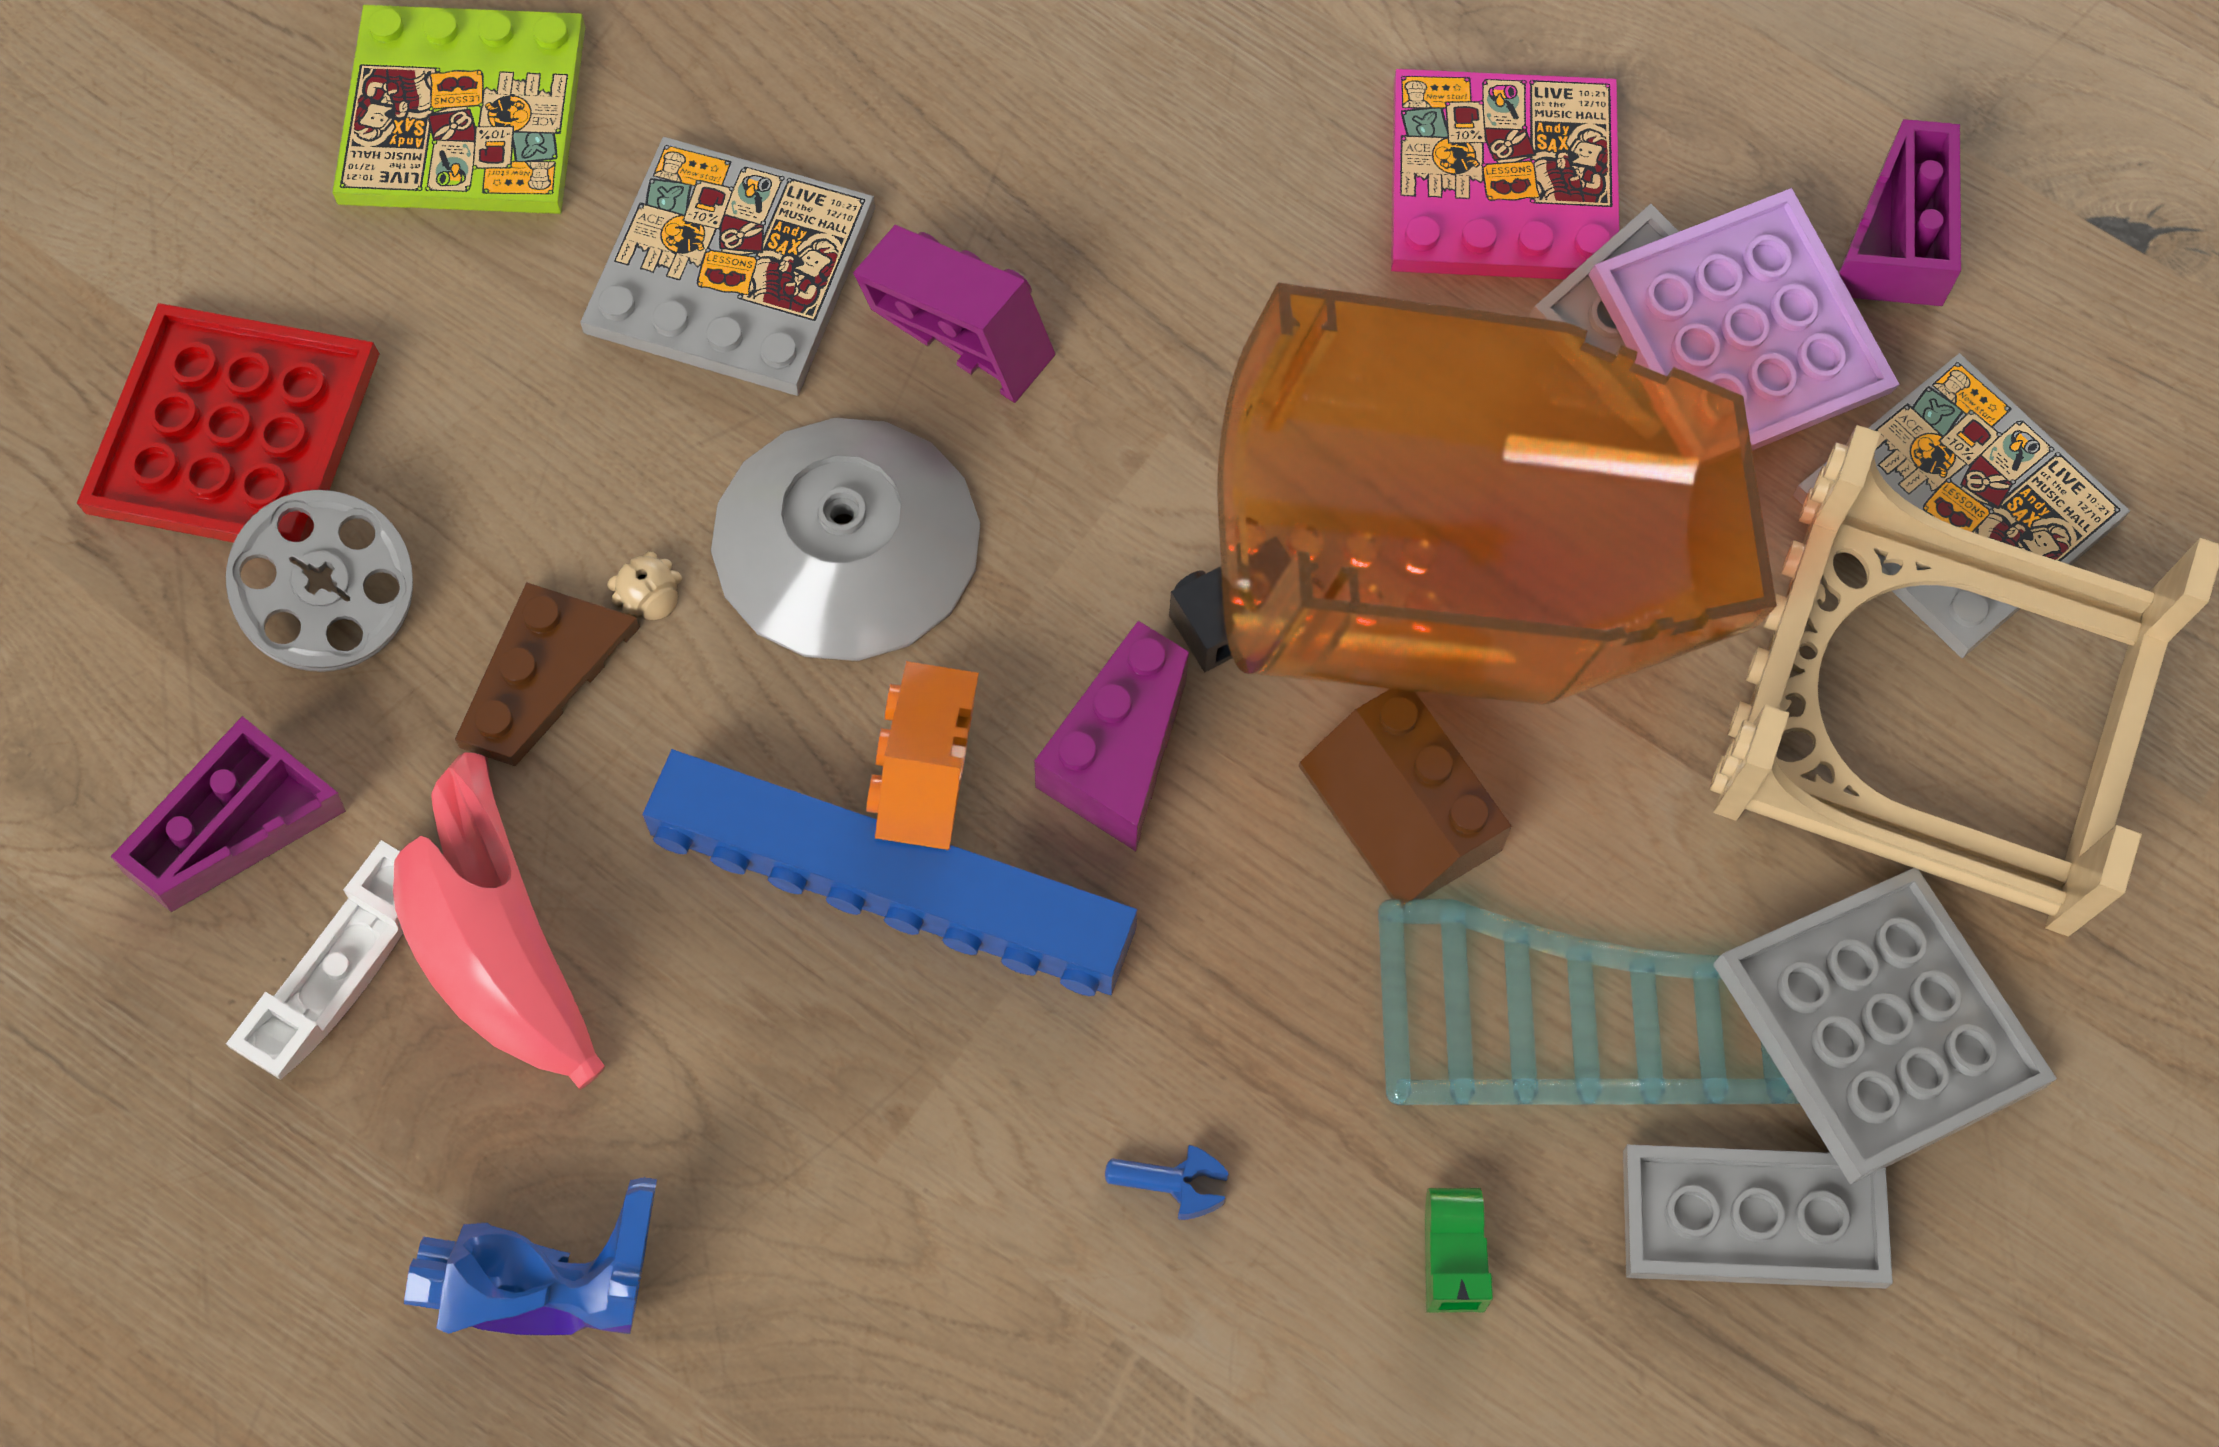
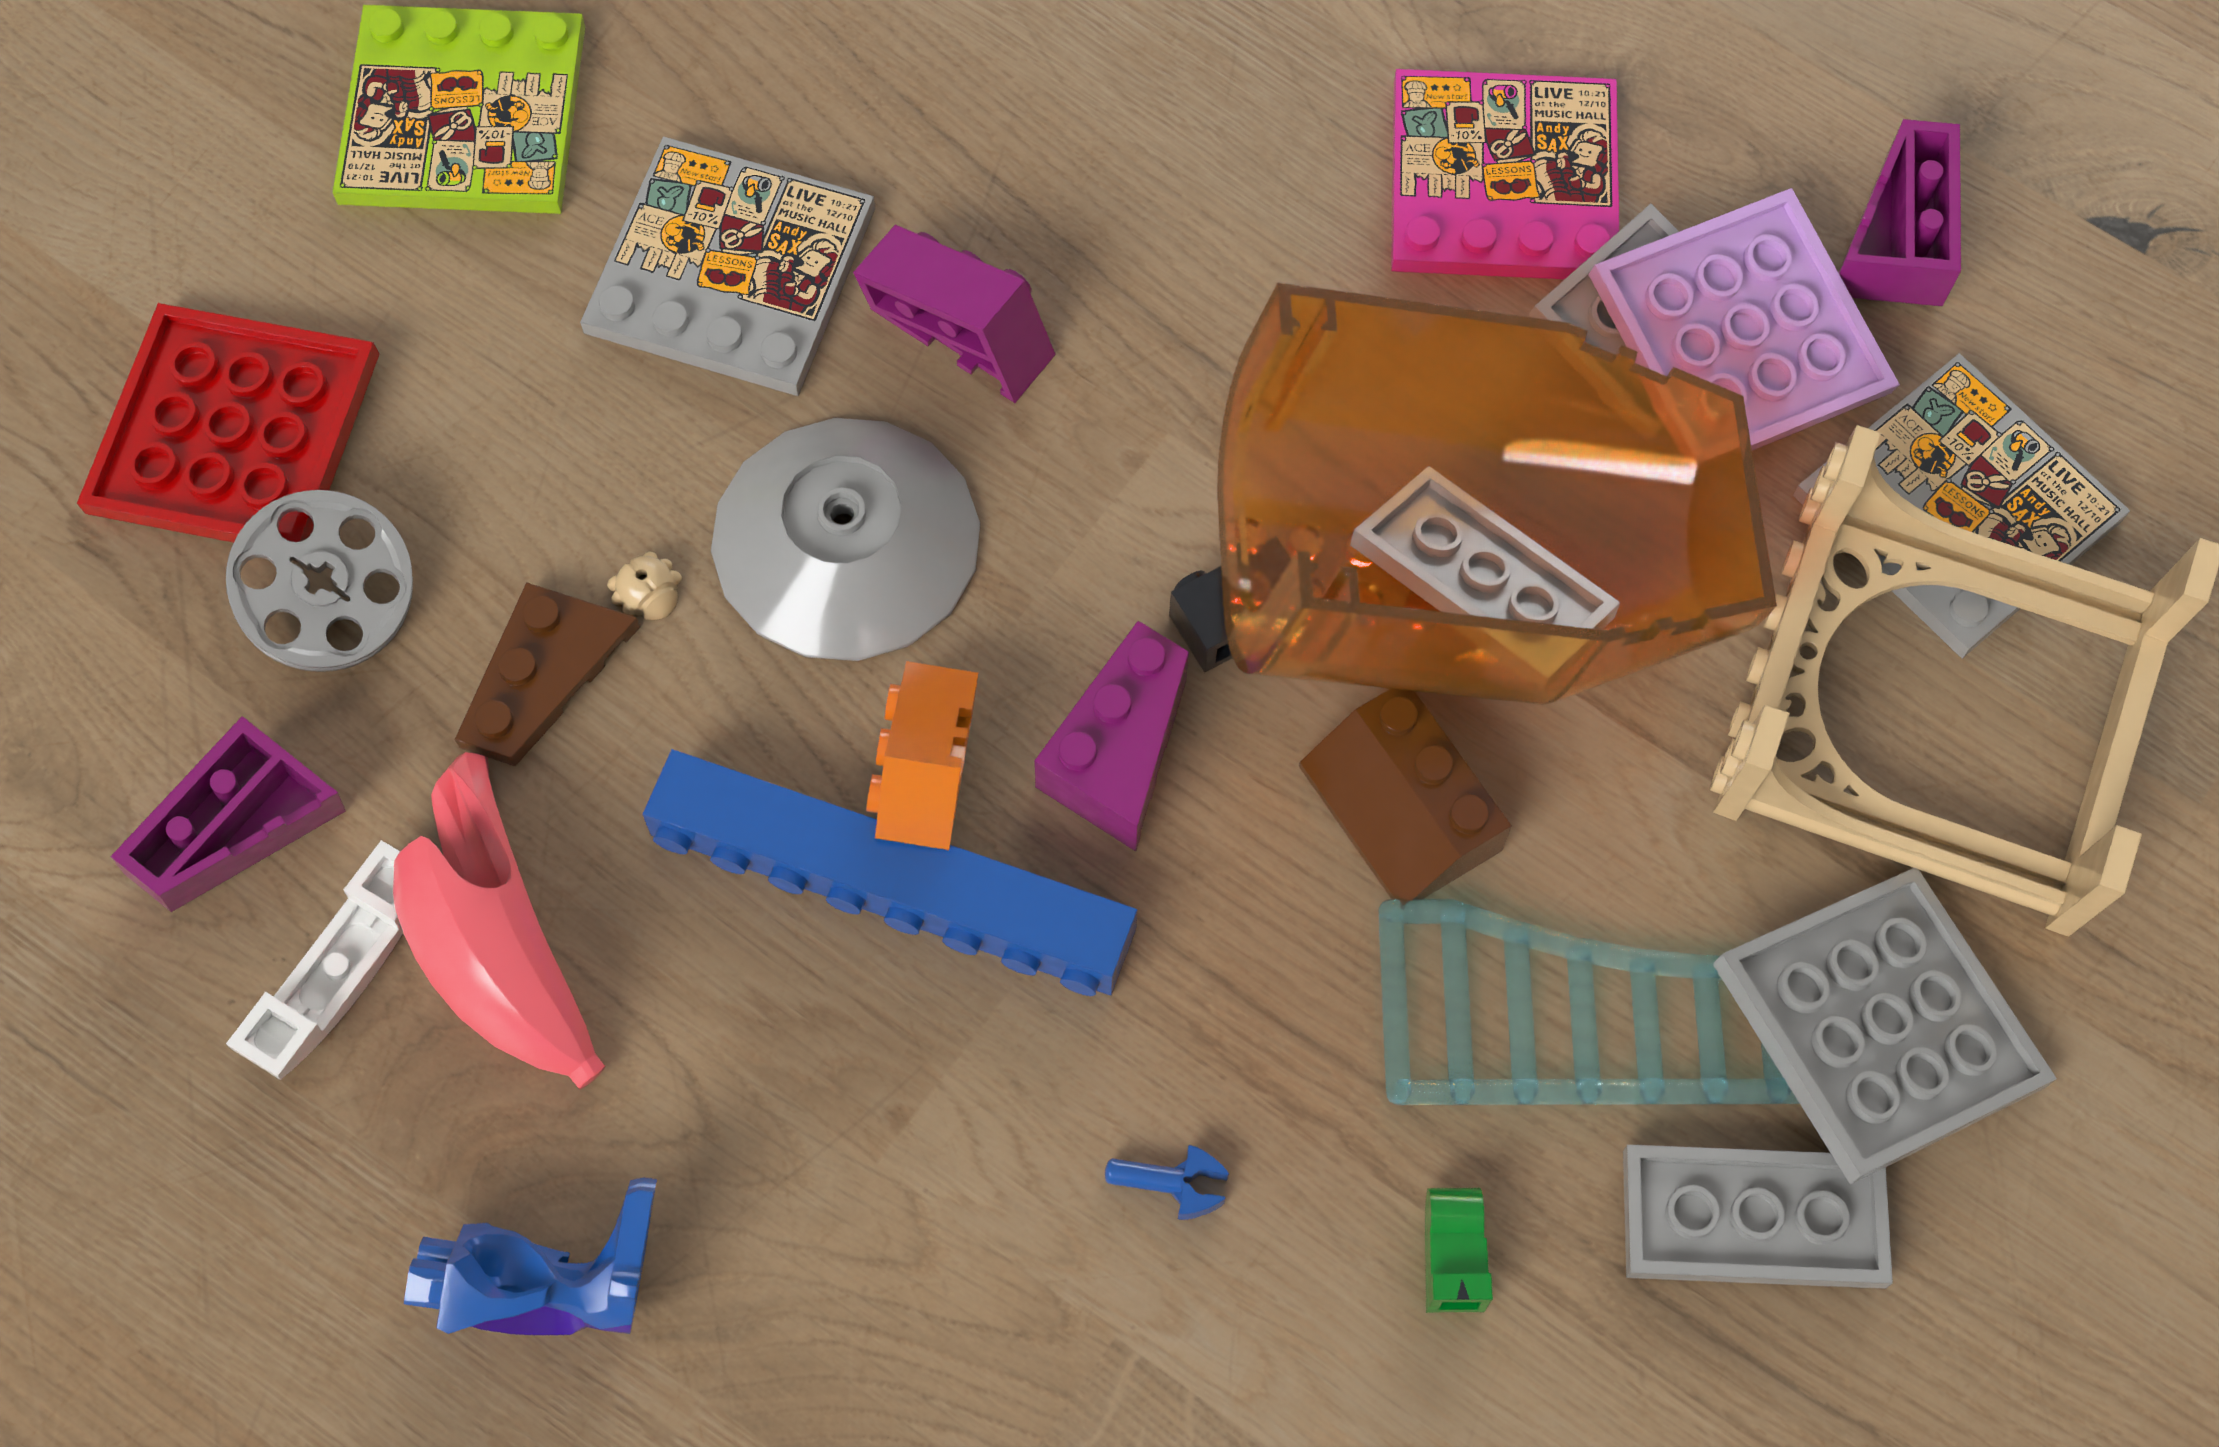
none -> light grey plate [1350,466,1620,686]

